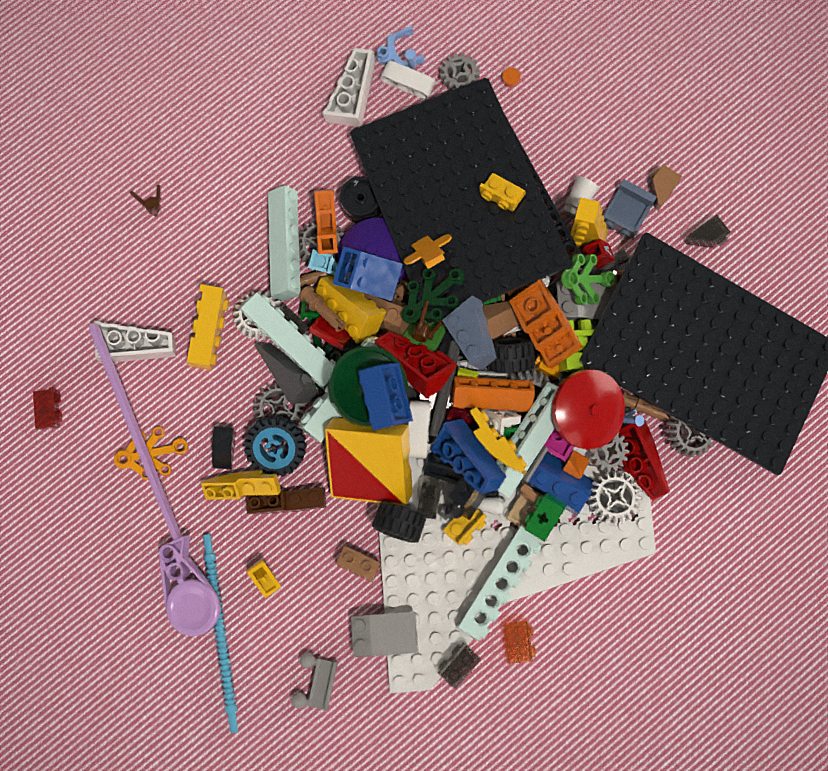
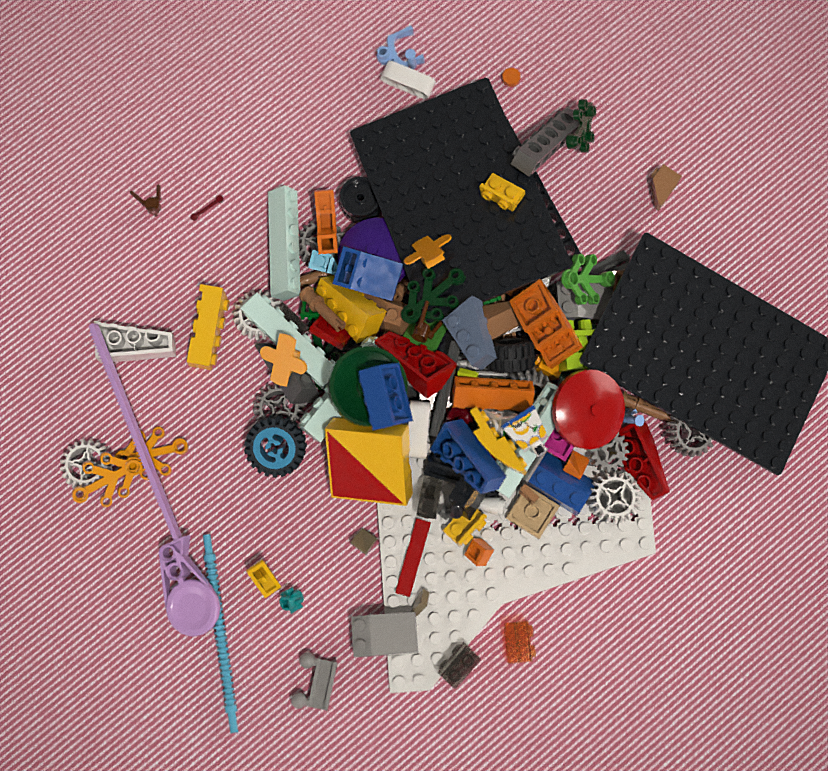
clear red bracket [33,387,62,430] -> none
yellow slope [201,470,281,500] -> none
black slope [212,426,236,470] -> none
reddish brown slope [246,487,326,514] -> none
white wedge [322,48,376,127] -> none
medium nougat brick [336,546,381,582] -> none
black tyre [372,502,427,543] -> none
light grey gear [440,53,480,91] -> none
light aqua brick [458,526,542,641] -> none
green brick [524,492,567,542] -> none
white plant [562,176,599,219] -> none
yellow wedge [570,197,609,248] -> none
red brick [584,239,615,268] -> none
sand blue panel [603,179,657,239] -> none
clear smoke slope [684,215,731,248] -> none
none -> white gear [60,439,113,488]
none -> light orange plant [71,452,143,507]
none -> dark red hinge [190,195,224,221]
none -> light orange piece [260,333,307,387]
none -> teal gear [280,587,304,614]
none -> dark tan slope [350,528,378,555]
none -> red sticker [395,519,431,597]
none -> dark tan tile [410,589,429,616]
none -> orange slope [464,538,494,566]
none -> torso [501,405,548,457]
none -> dark grey brick [511,106,580,177]
none -> dark green plant [566,99,596,153]

